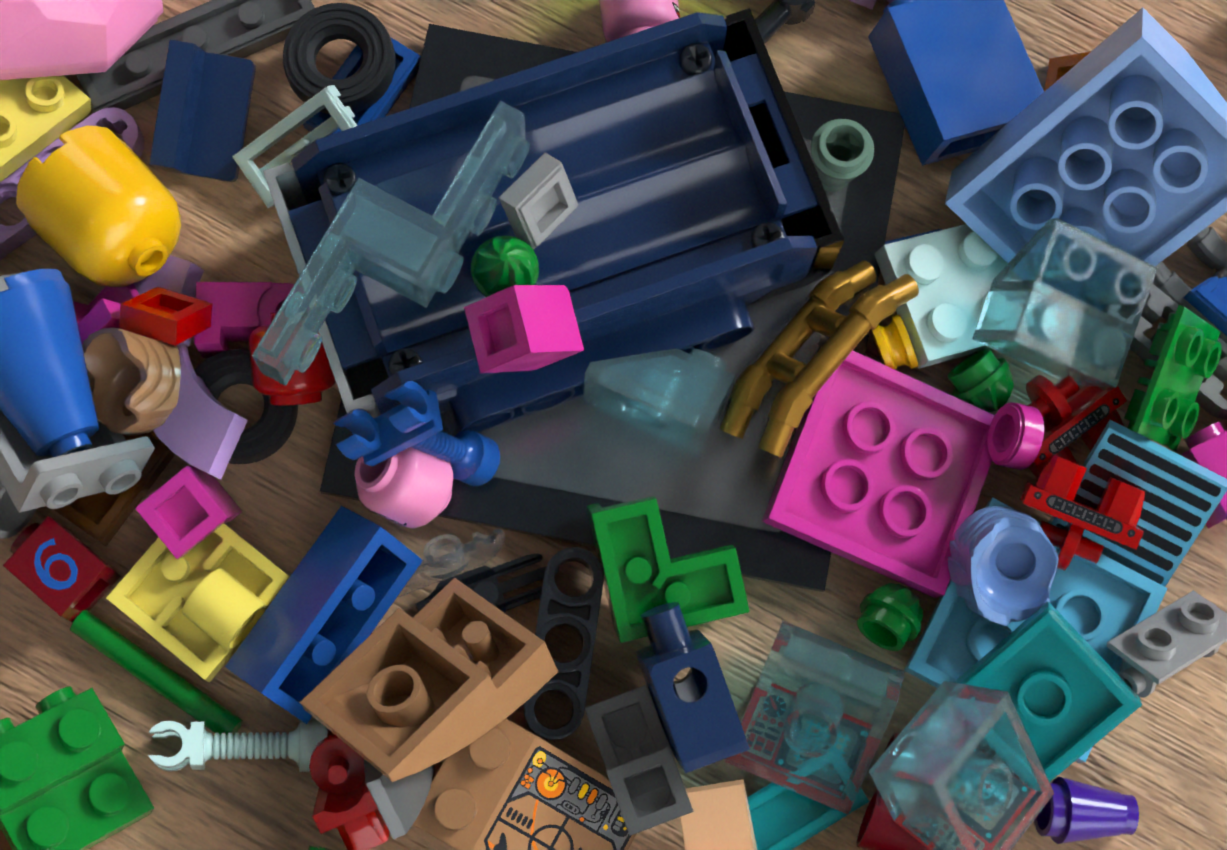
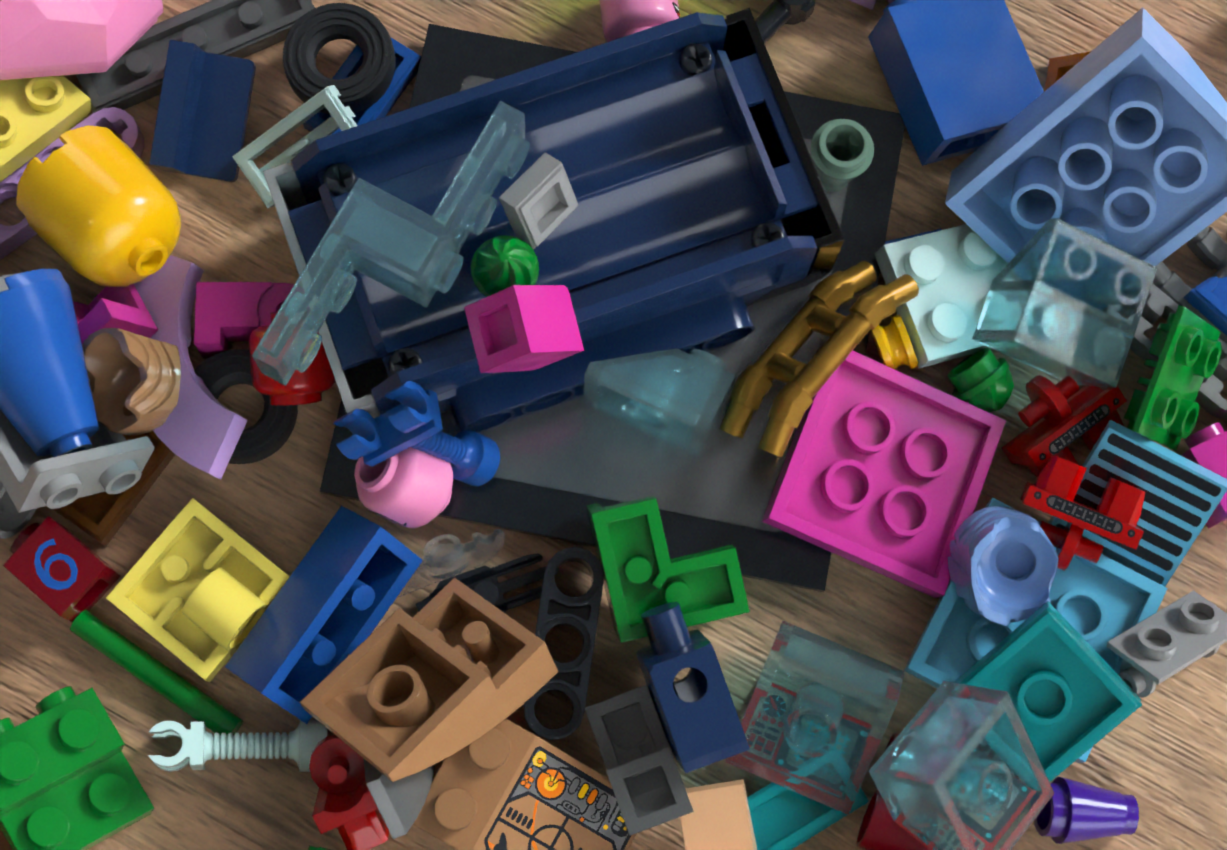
red tile [119,287,213,346] -> none
dark pink panel [135,465,242,559] -> none
green plate [857,583,923,651] -> none
dark pink tile [987,402,1044,470] -> none

